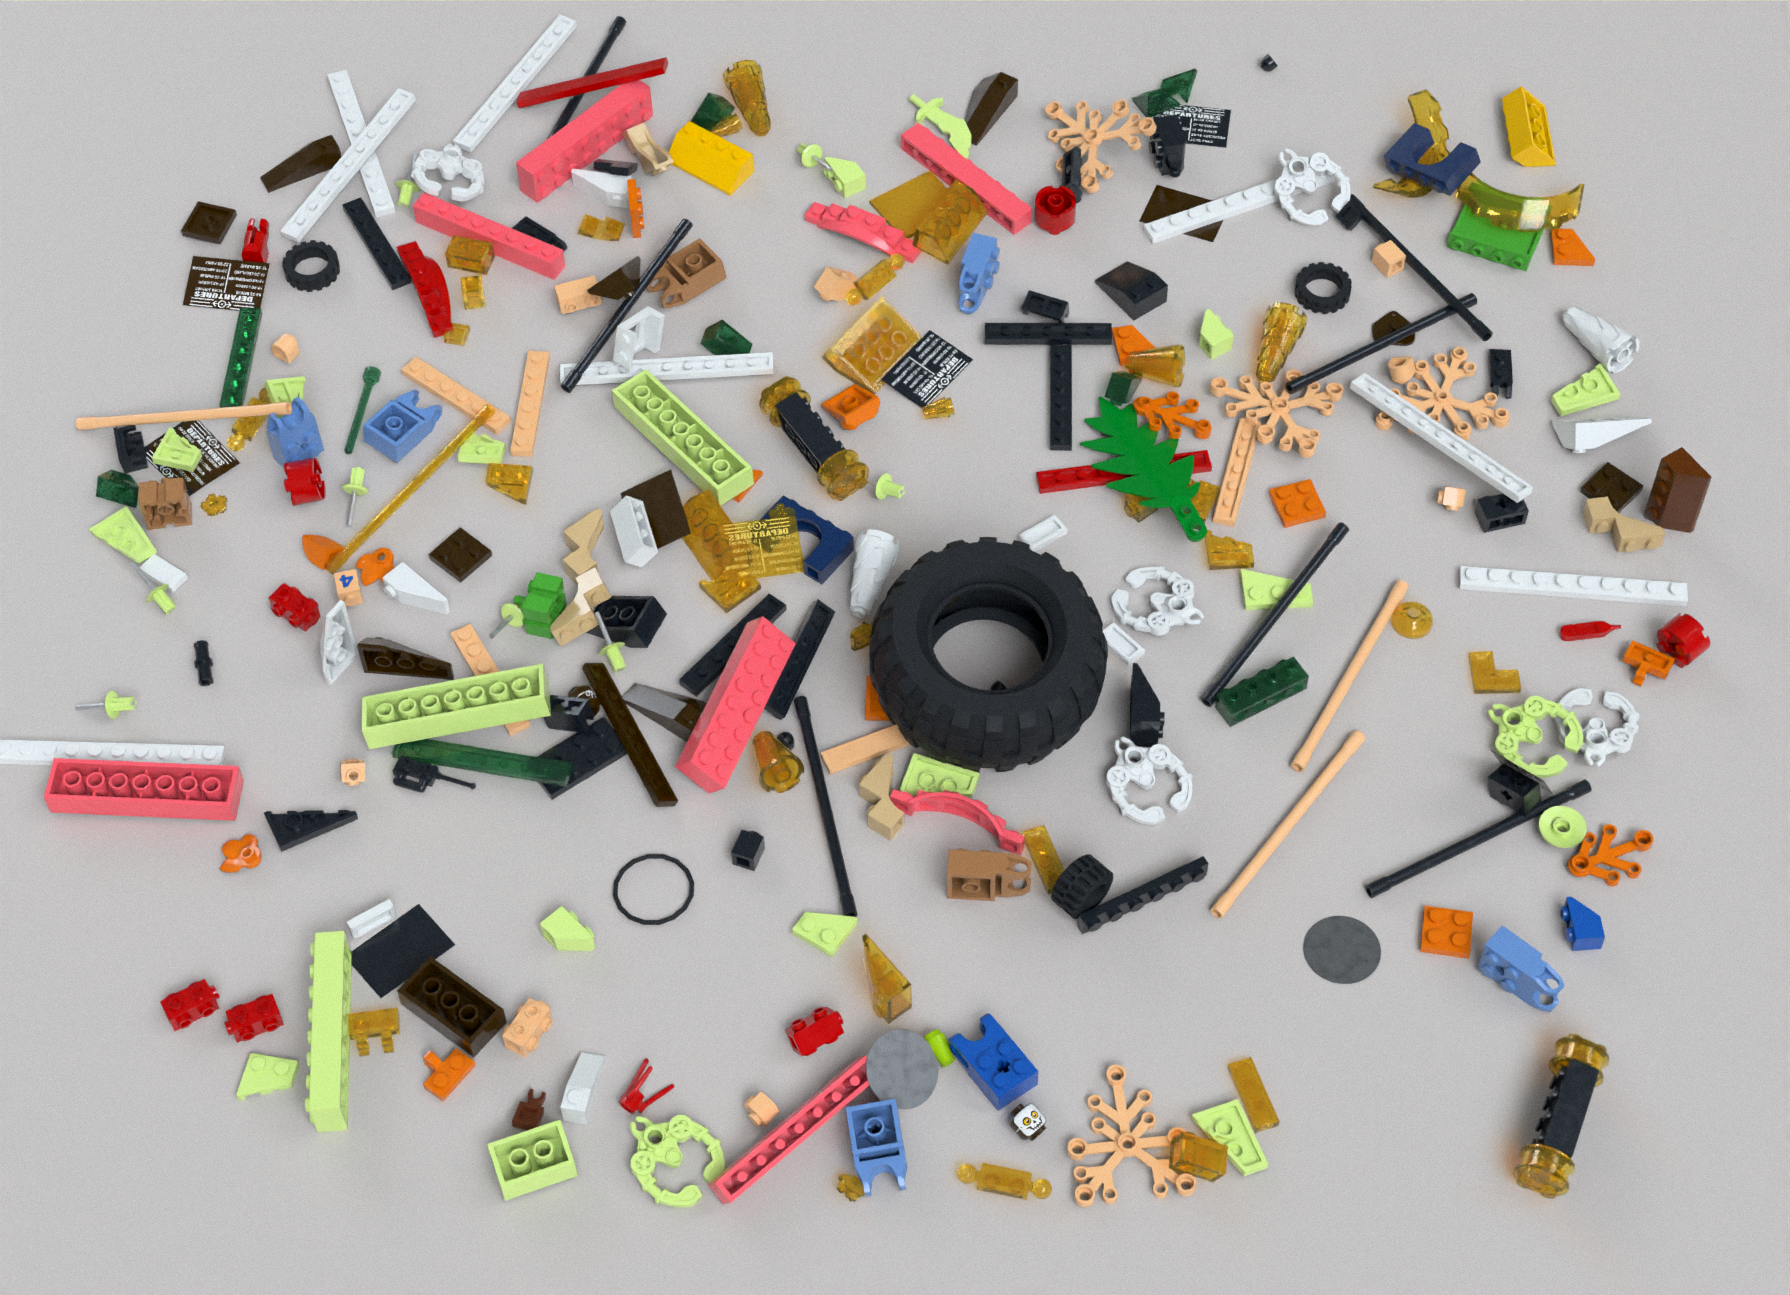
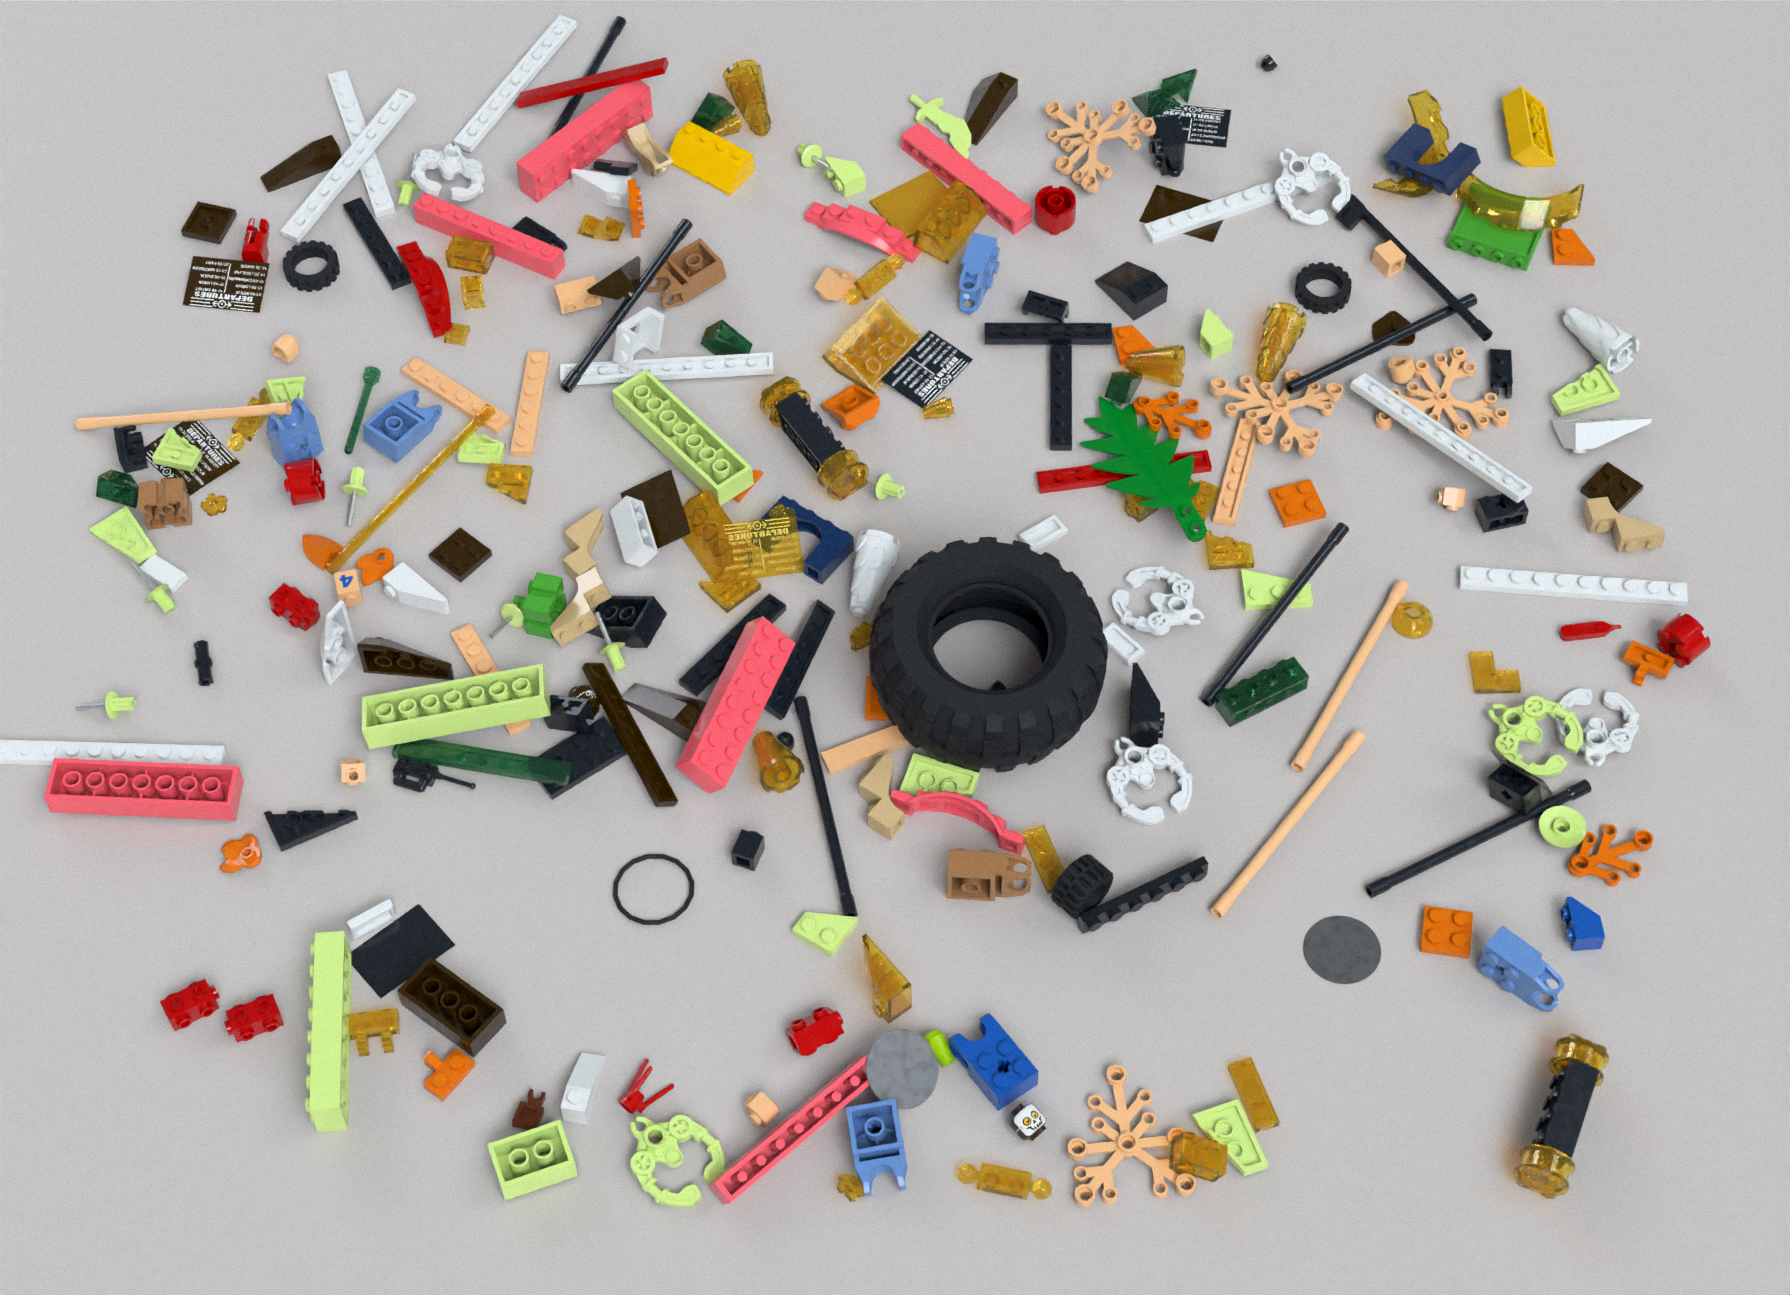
clear green plate [219,308,262,408] -> none
yellowish green wing [236,1053,300,1100] -> none
light nougat brick [502,998,553,1058] -> none
yellowish green slope [540,906,595,951] -> none
black hinge [1062,147,1082,204] -> none
reddish brown slope [1644,447,1712,533] -> none

